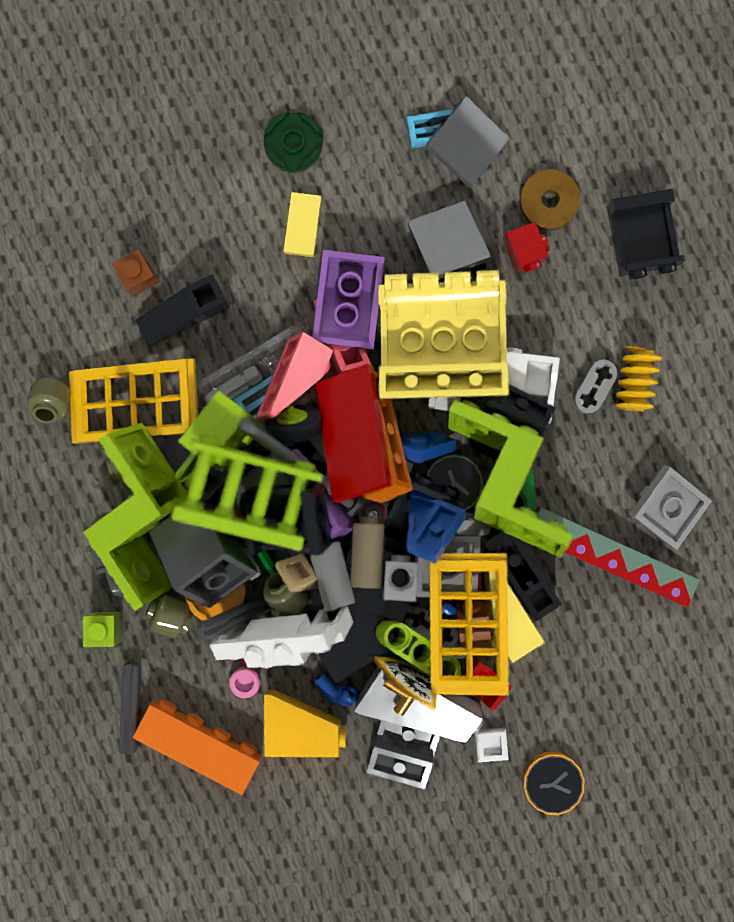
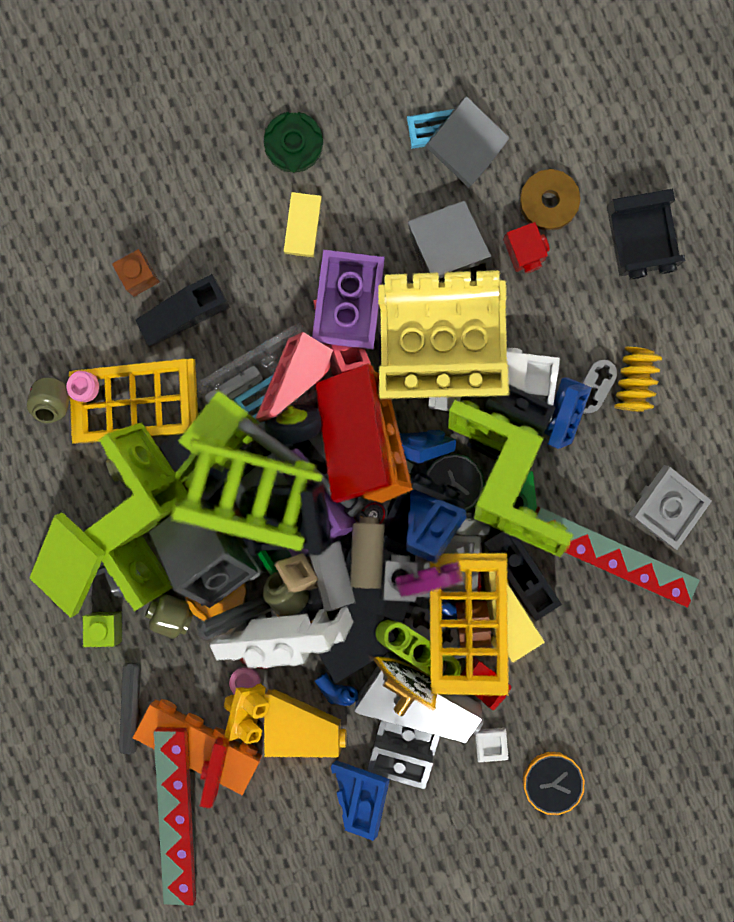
none -> lime tile [29,512,105,618]
none -> bright pink tile [66,371,99,402]
none -> tile [154,727,196,906]
none -> red plate [200,737,230,809]
none -> yellow hips [224,683,269,744]
none -> blue wing [331,760,390,841]
none -> magenta tile [395,562,463,597]
none -> blue bracket [544,377,592,449]

